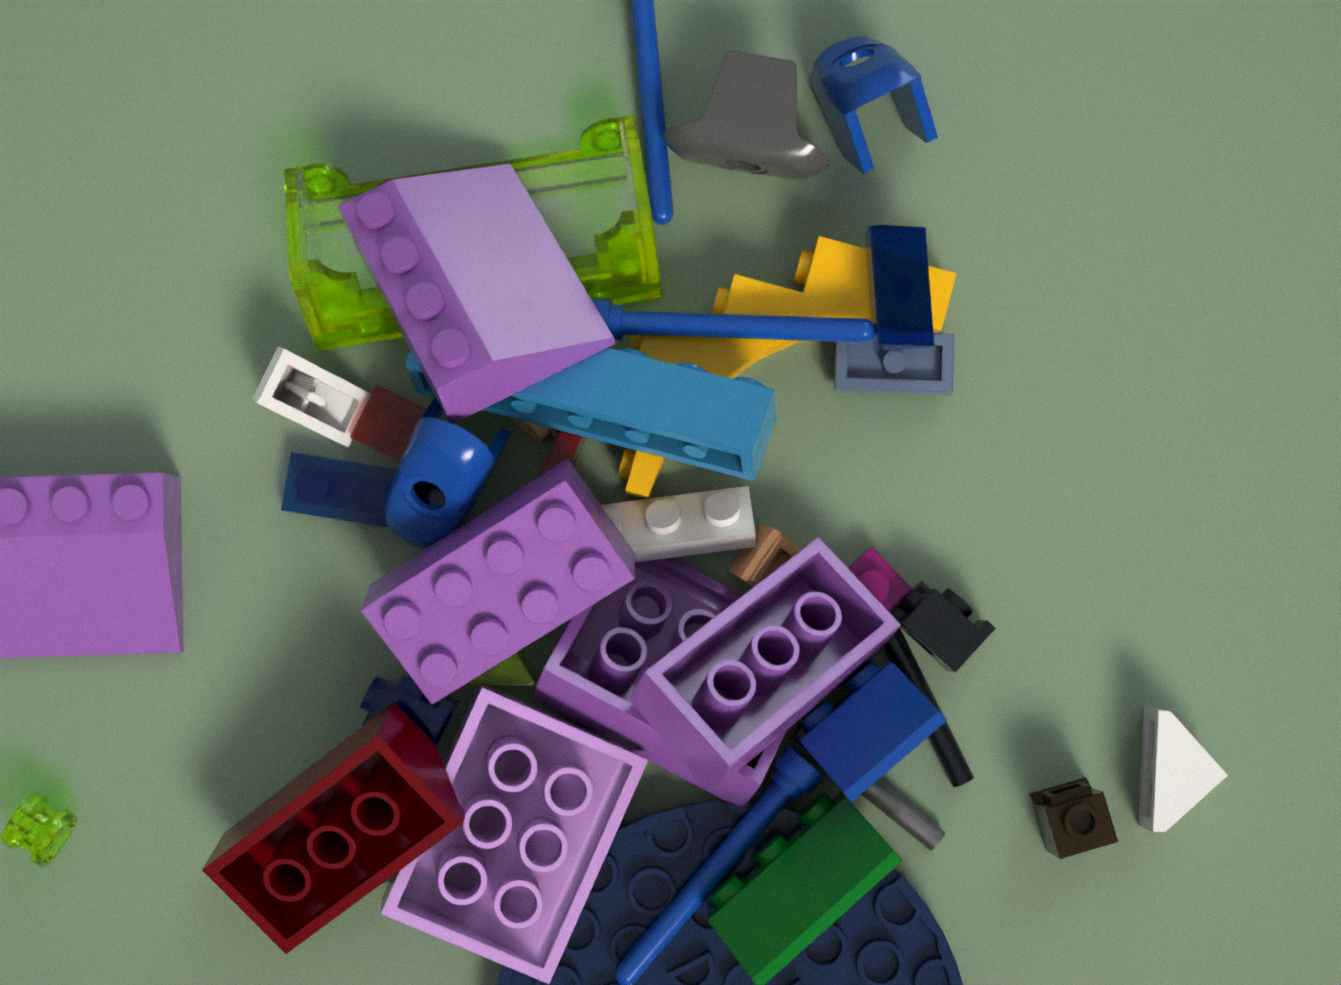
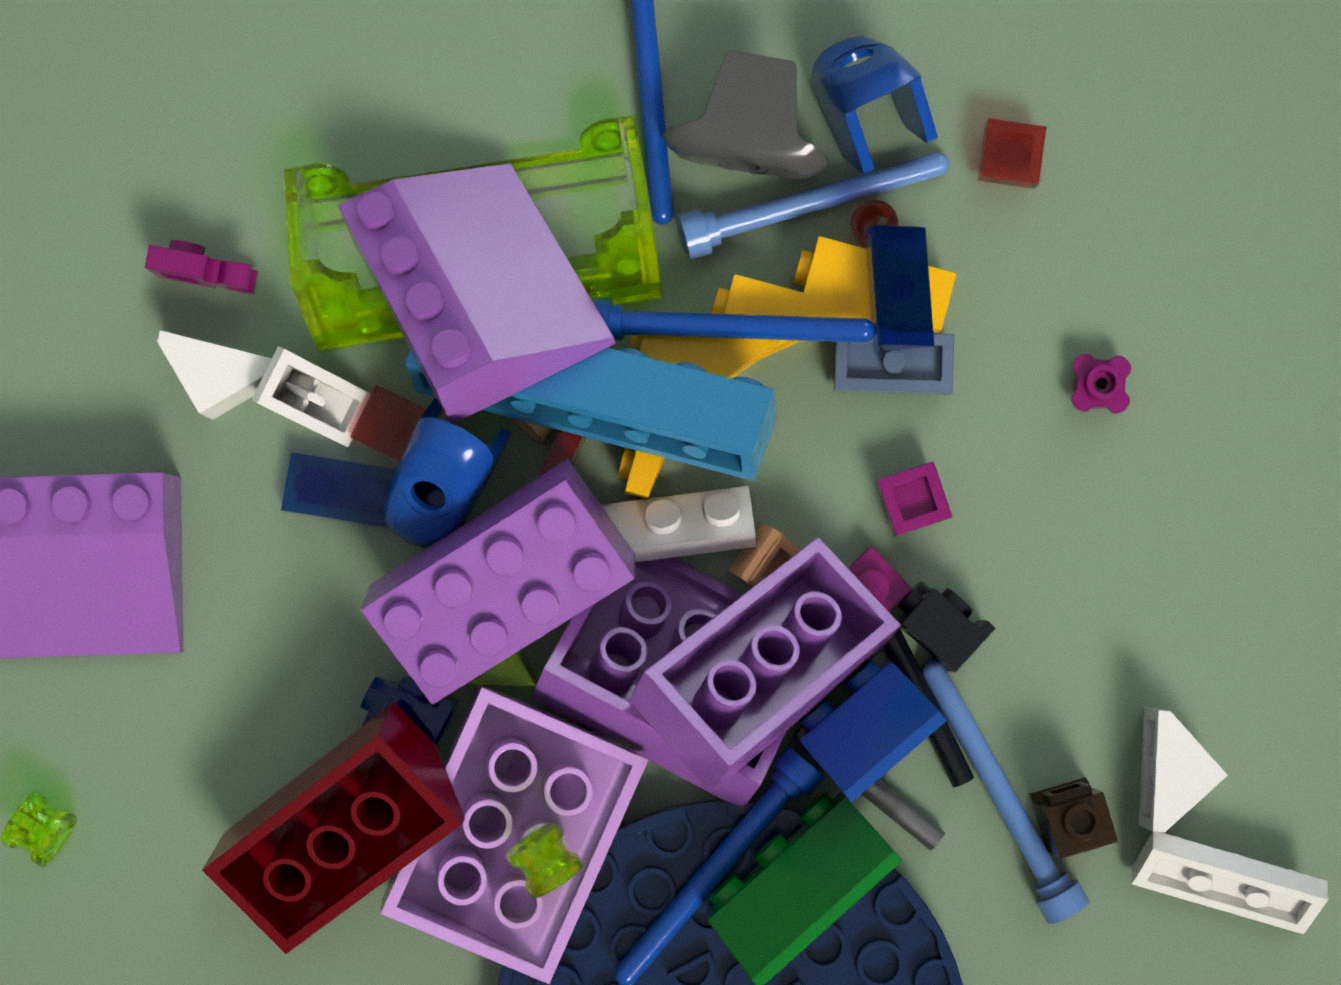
none -> magenta plate [144,240,258,294]
none -> white slope [157,330,272,420]
none -> clear neon green wheel [505,821,584,898]
none -> medium blue piece [676,153,950,260]
none -> clear red hinge [851,200,899,251]
none -> magenta plate [875,461,952,537]
none -> medium blue piece [921,659,1090,924]
none -> clear red plate [977,118,1047,189]
none -> magenta plate [1071,354,1131,414]
none -> white plate [1132,832,1329,934]

